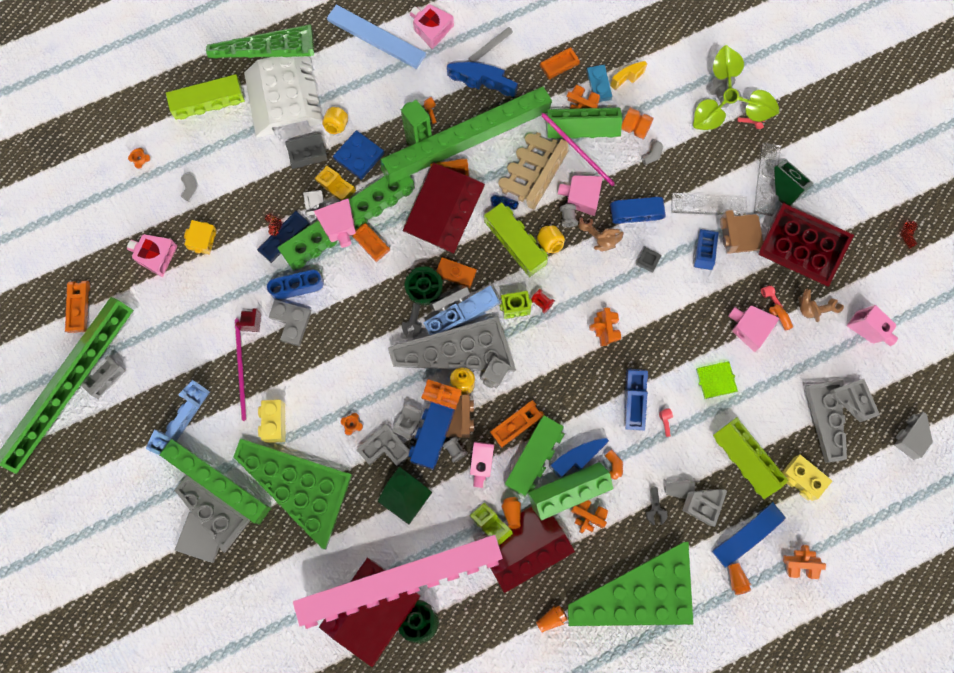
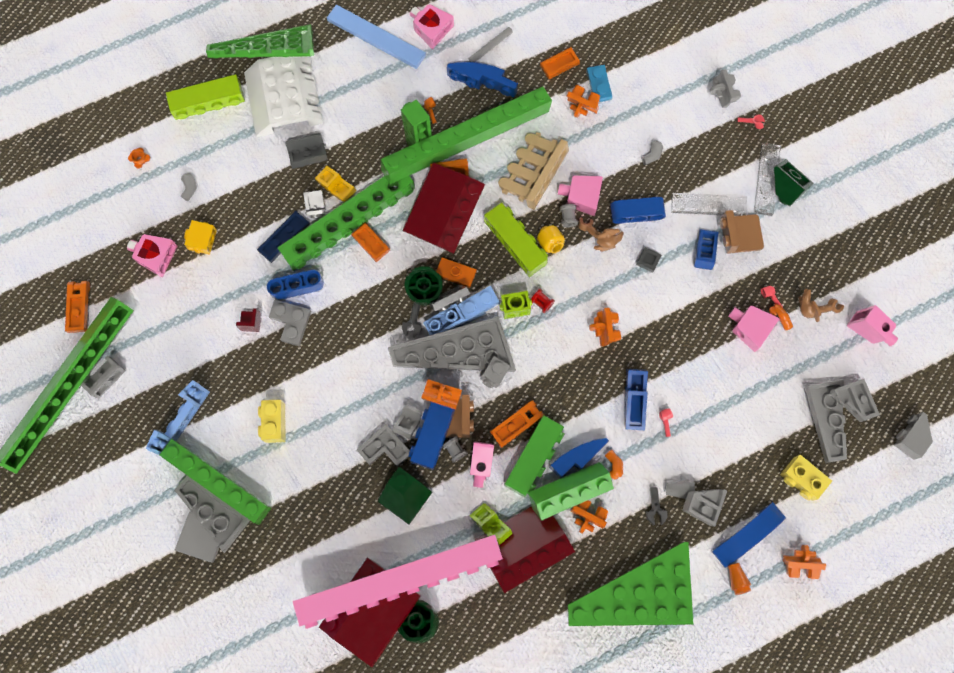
bright green wing [233,439,352,550] -> none
dark pink axle [235,318,246,421] -> none
clear red arm [265,213,282,236] -> none
bright pink torso [314,199,356,248] -> none
yellow head [322,107,348,134] -> none
blue plate [333,130,385,180] -> none
orange plate [340,413,363,436] -> none
yellow head [450,367,475,396] -> none
clear blue arm [490,195,519,210] -> none
orange cone [501,497,521,529] -> none
orange cone [536,605,568,633] -> none
dark pink axle [542,113,615,186] -> none
bright green brick [547,108,622,139] -> none
yellow slope [610,61,648,90] -> none
orange wheel [621,107,654,140] -> none
lime plant [693,45,779,130] -> none
clear neon green piece [696,361,738,399] -> none
lime brick [713,417,789,499] -> none
dark red slope [758,203,854,287] -> none
clear red arm [901,221,918,249] -> none

